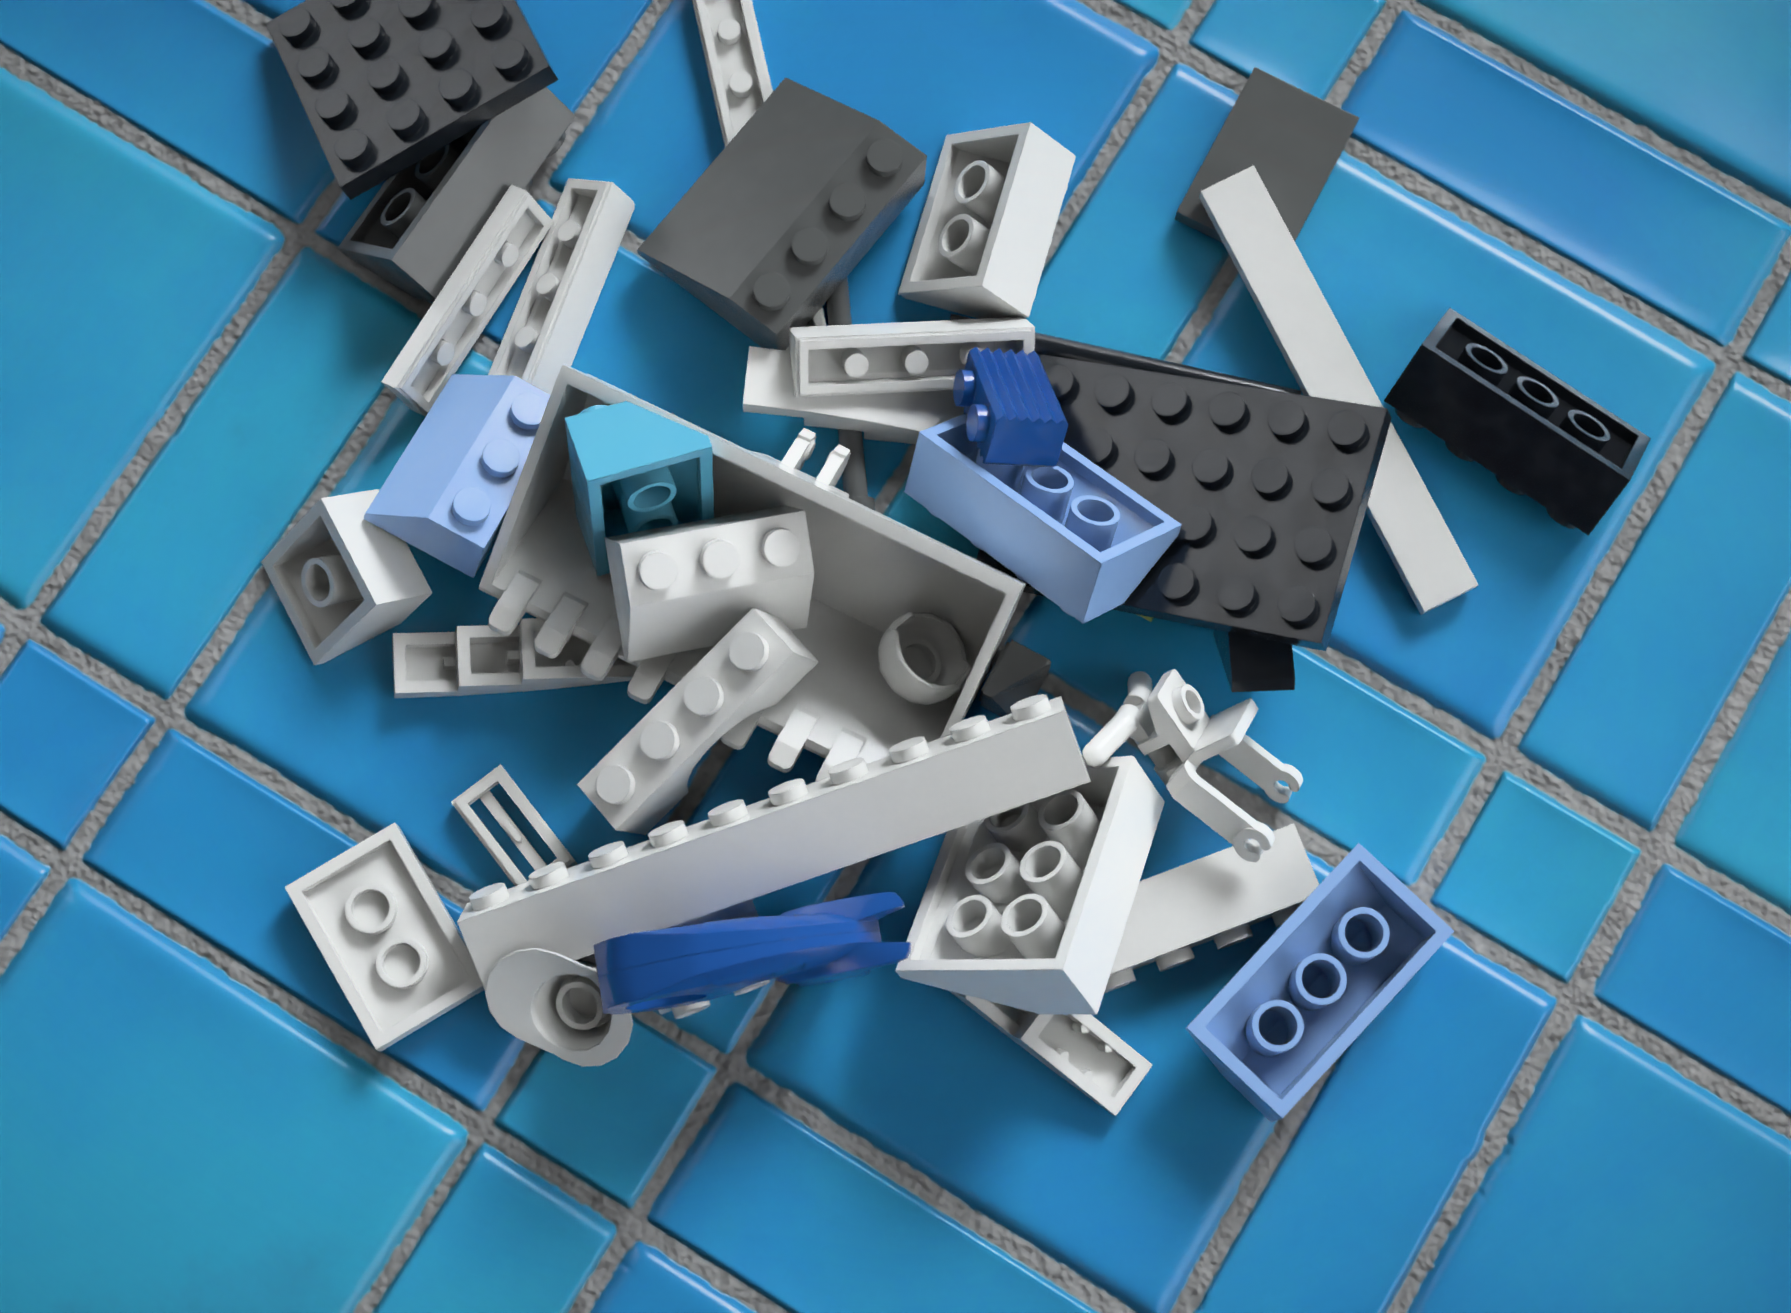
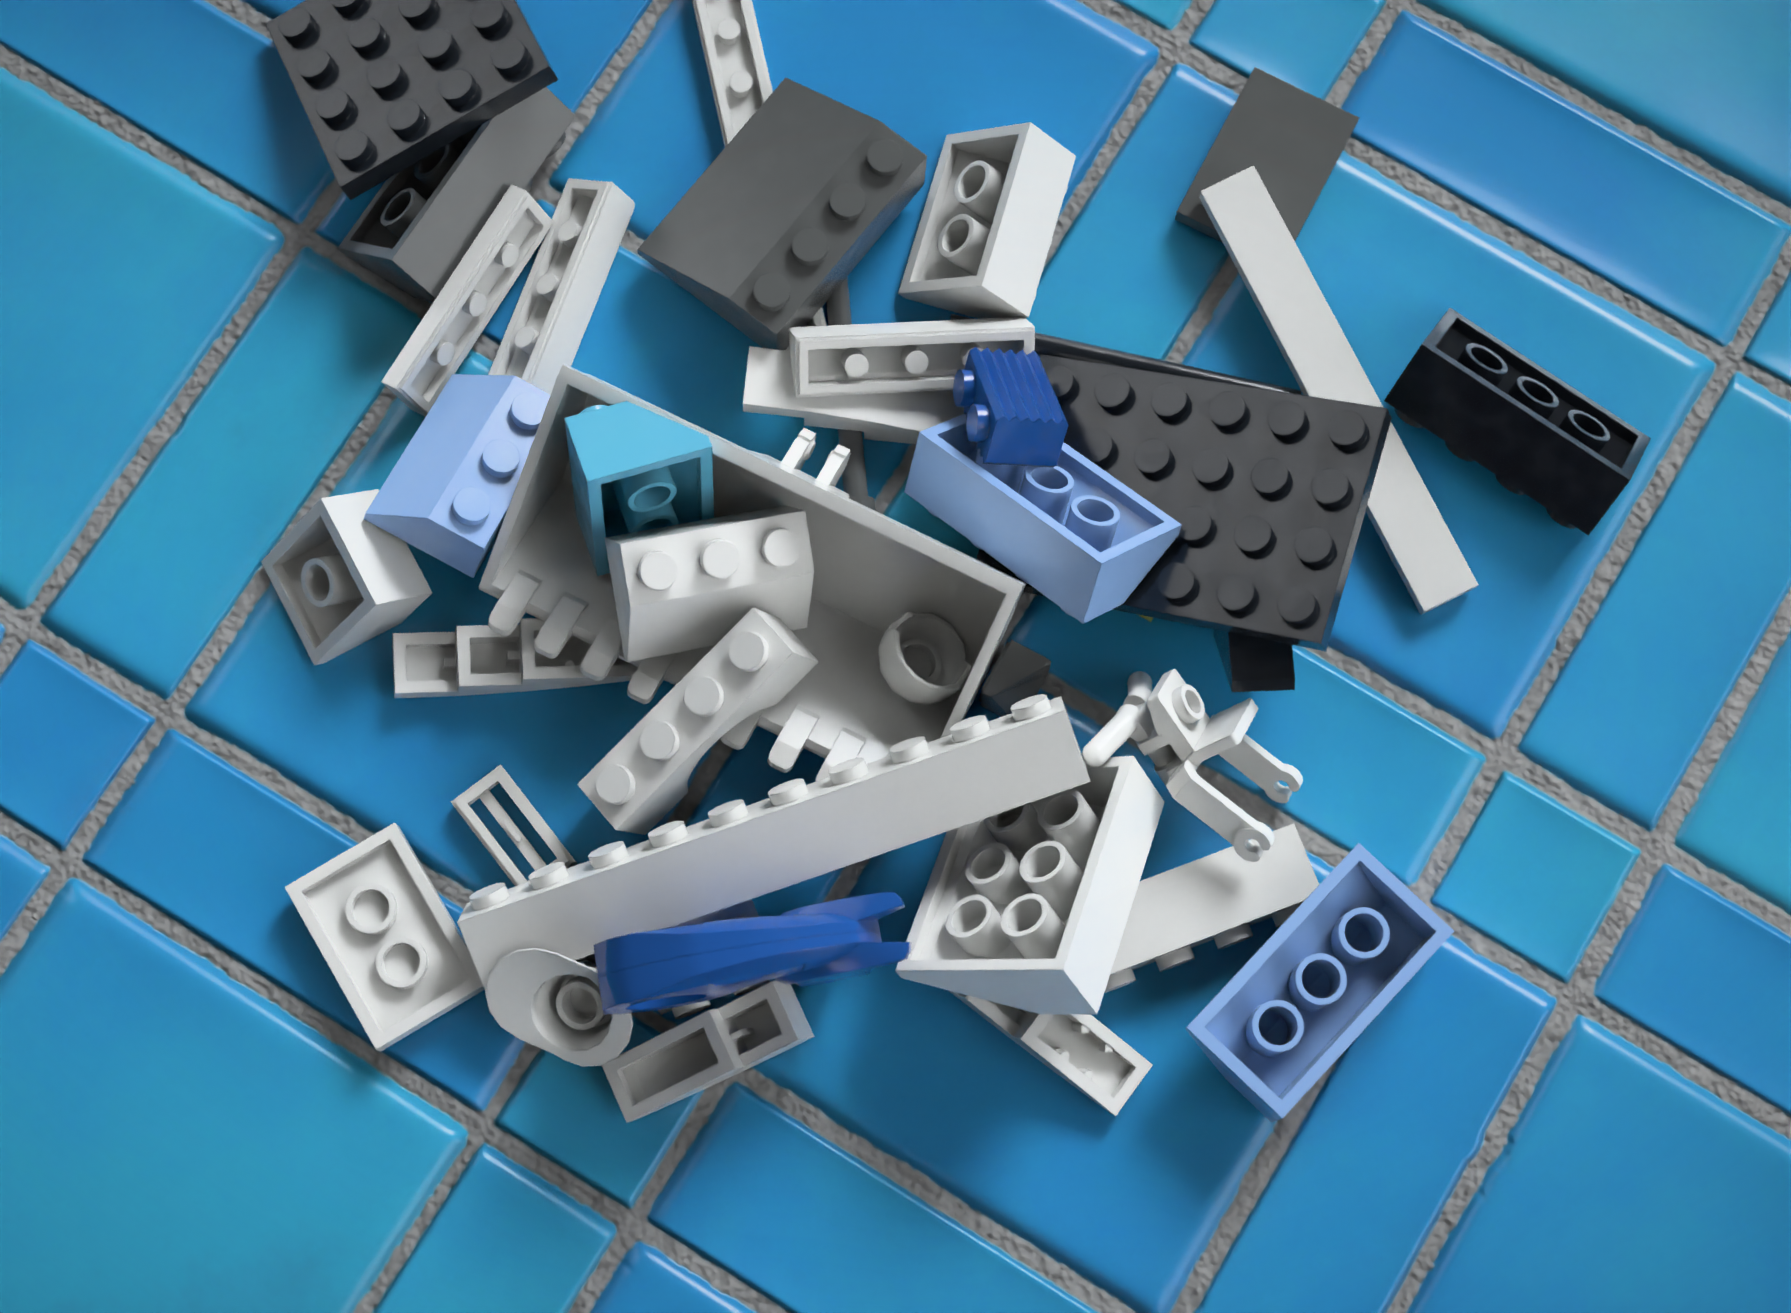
none -> white slope [602,981,814,1123]

